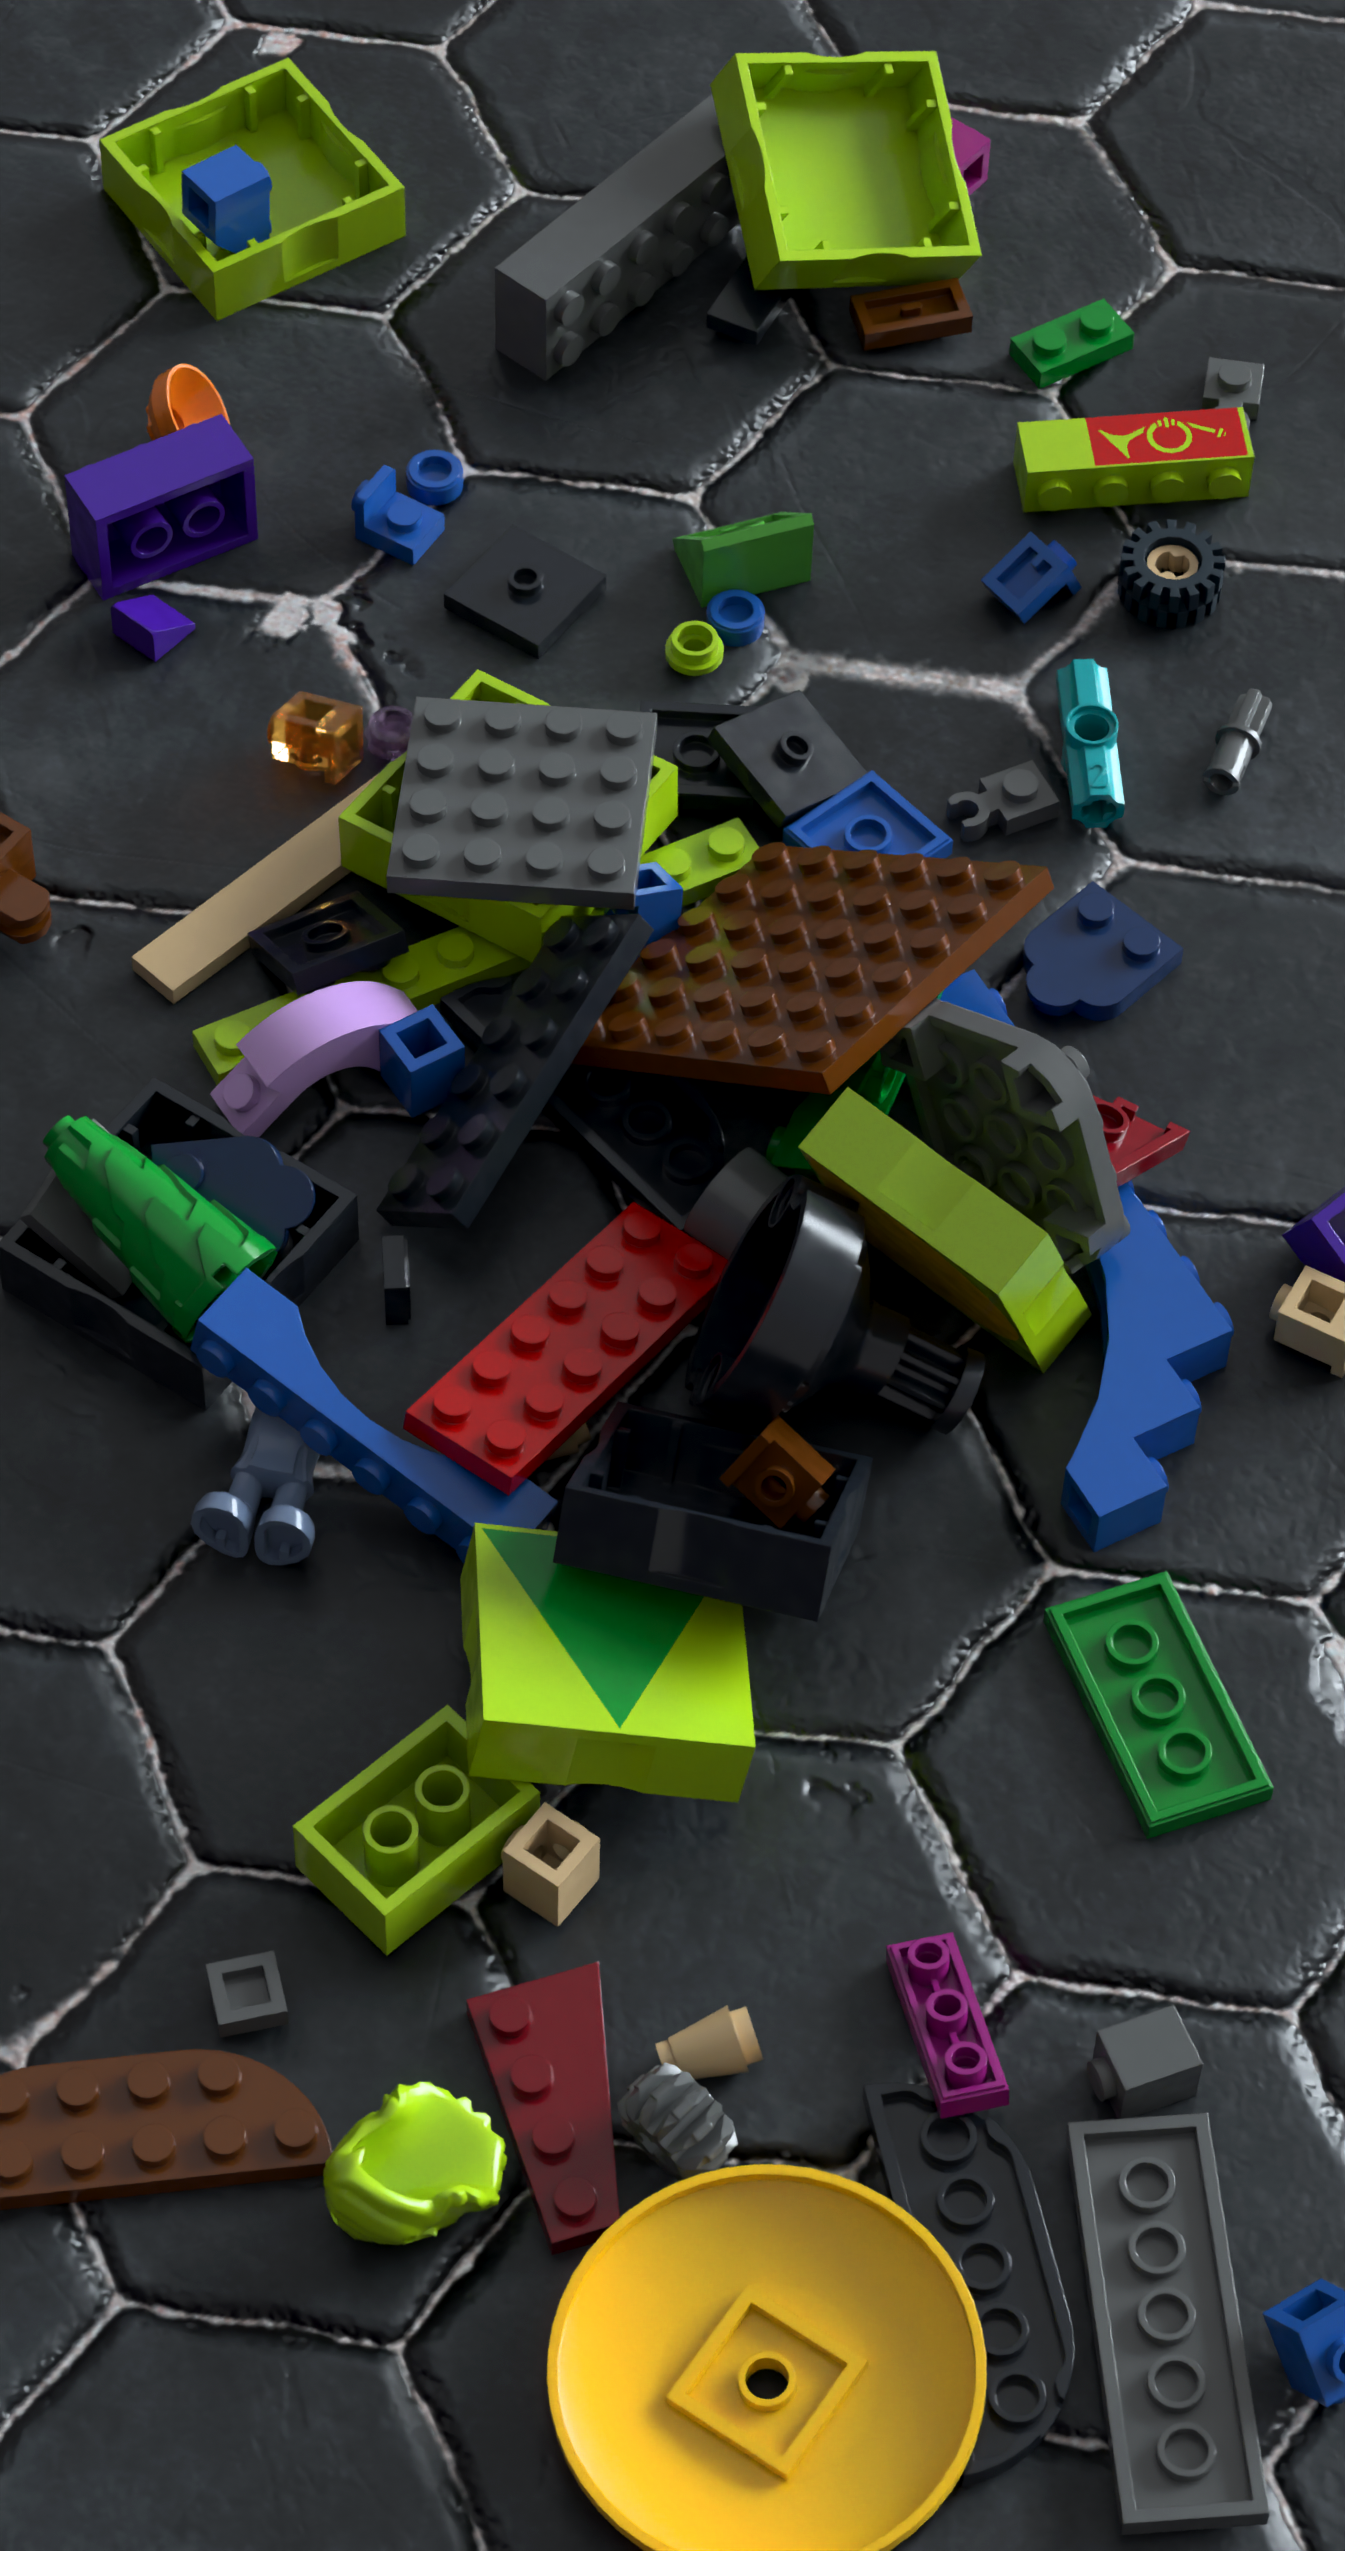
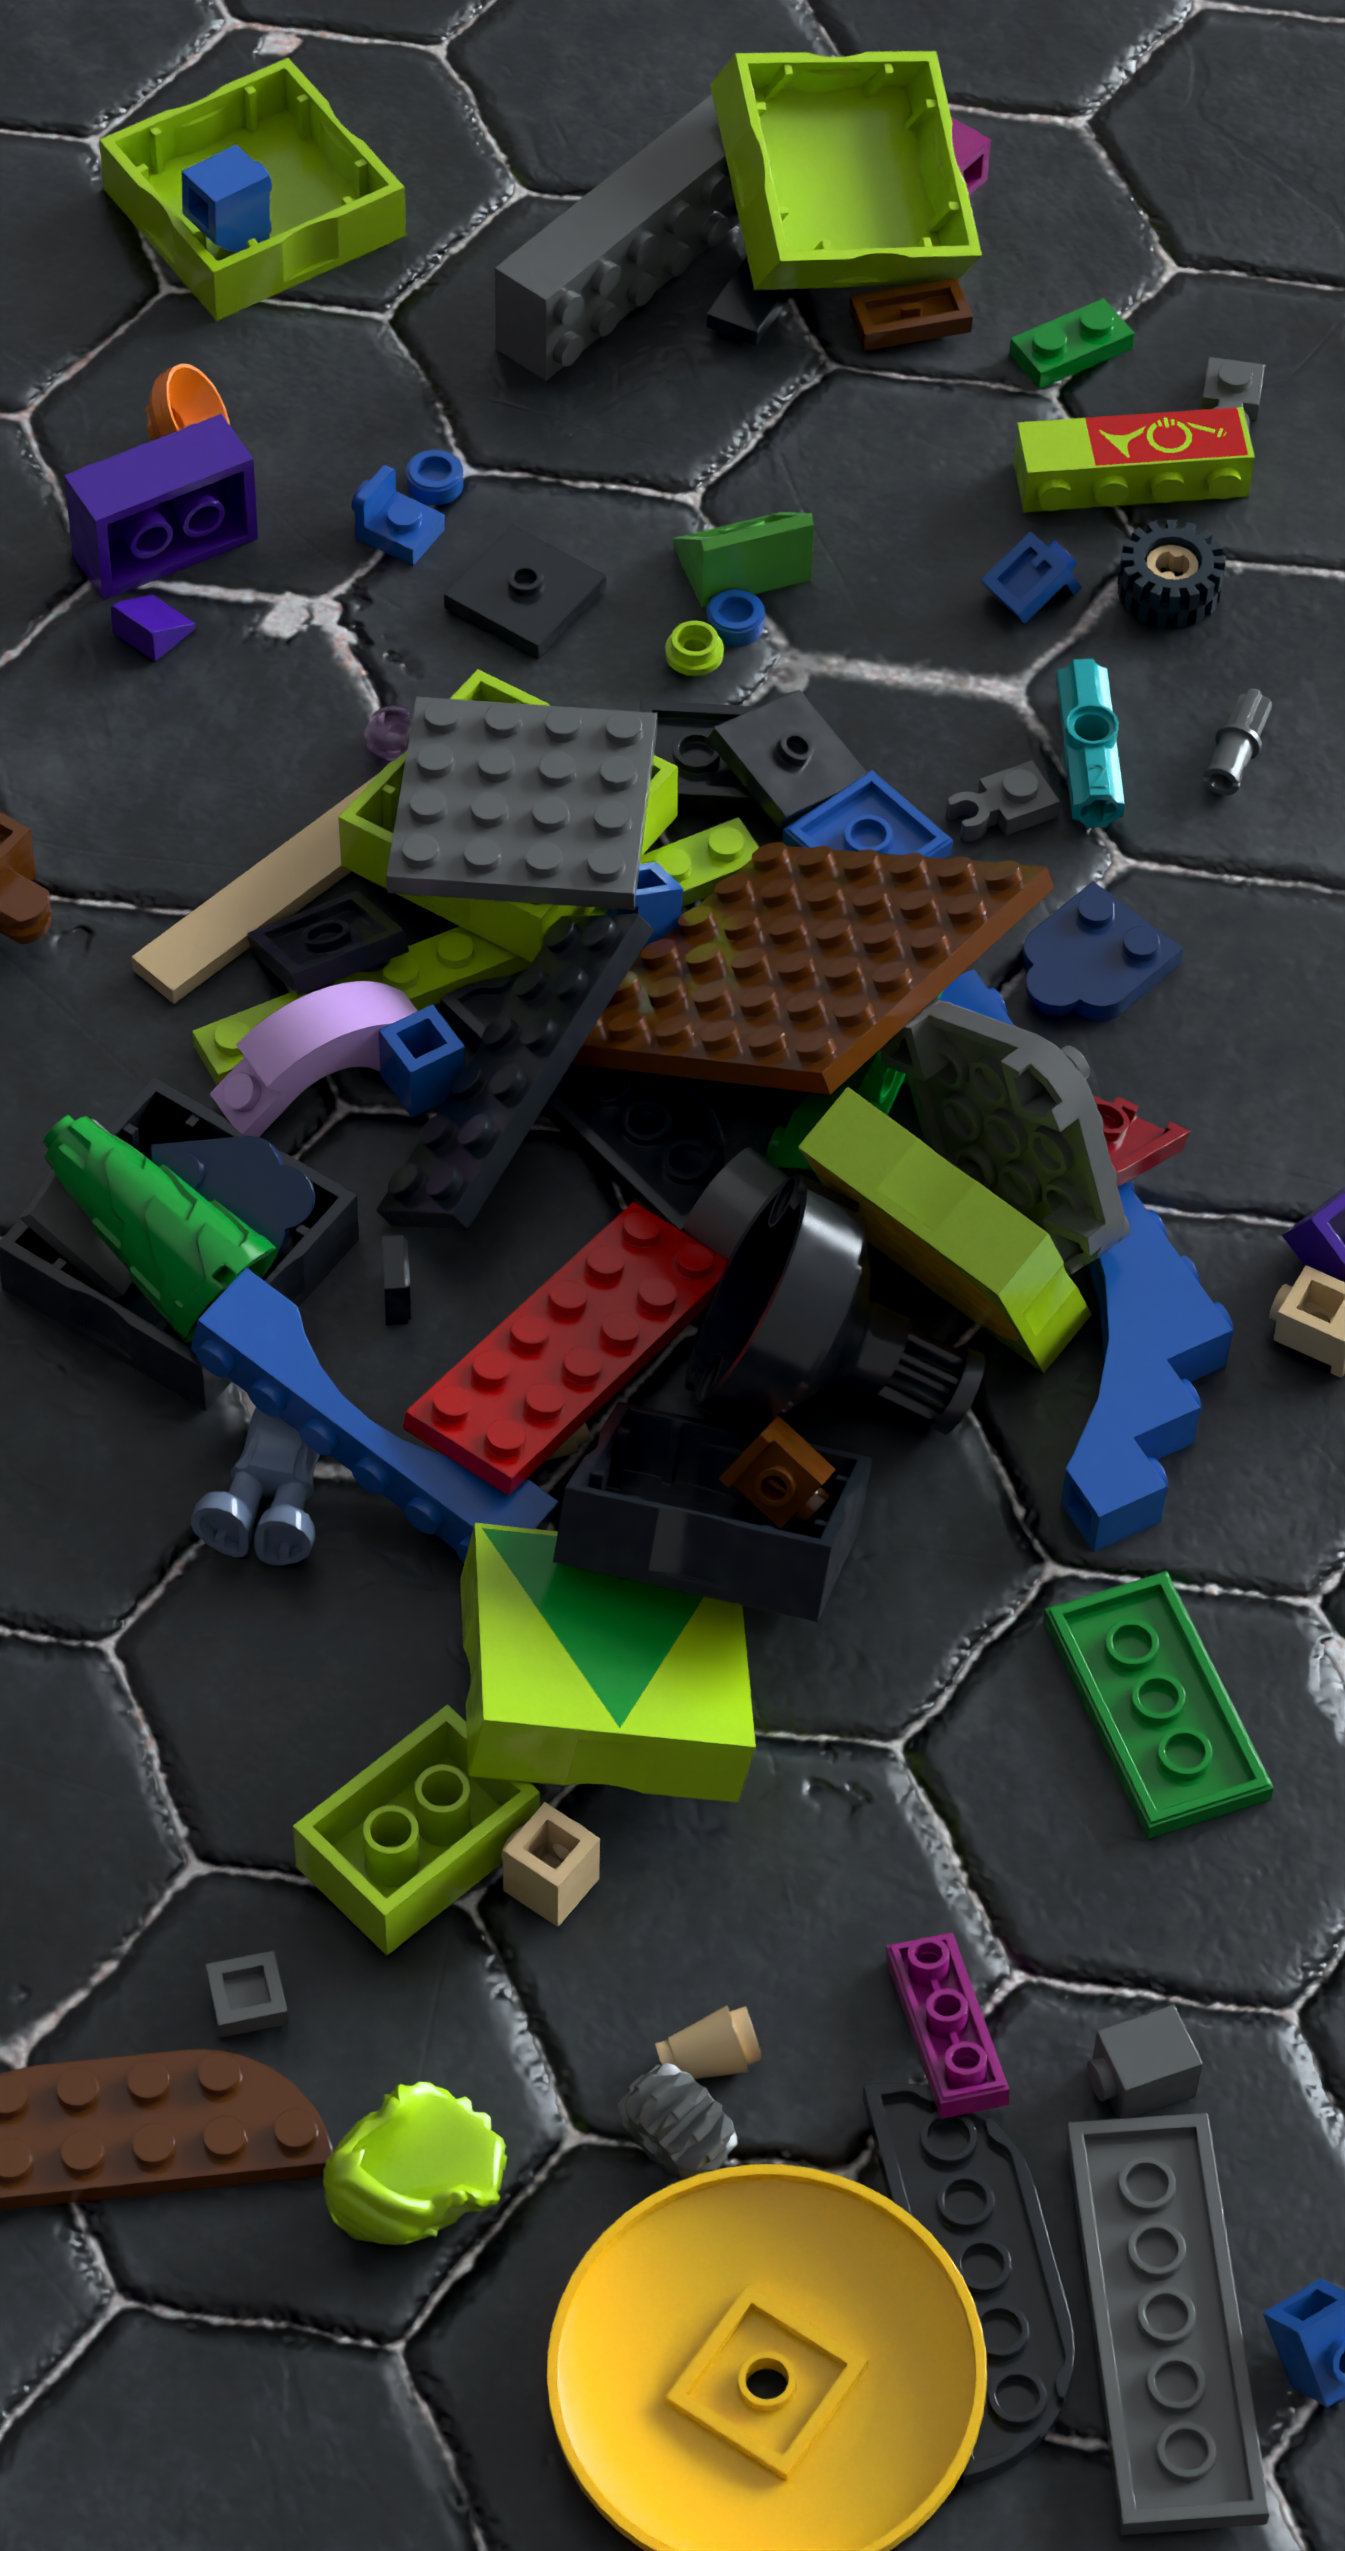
clear orange brick [267,691,364,785] -> none
dark red wing [466,1961,620,2255] -> none

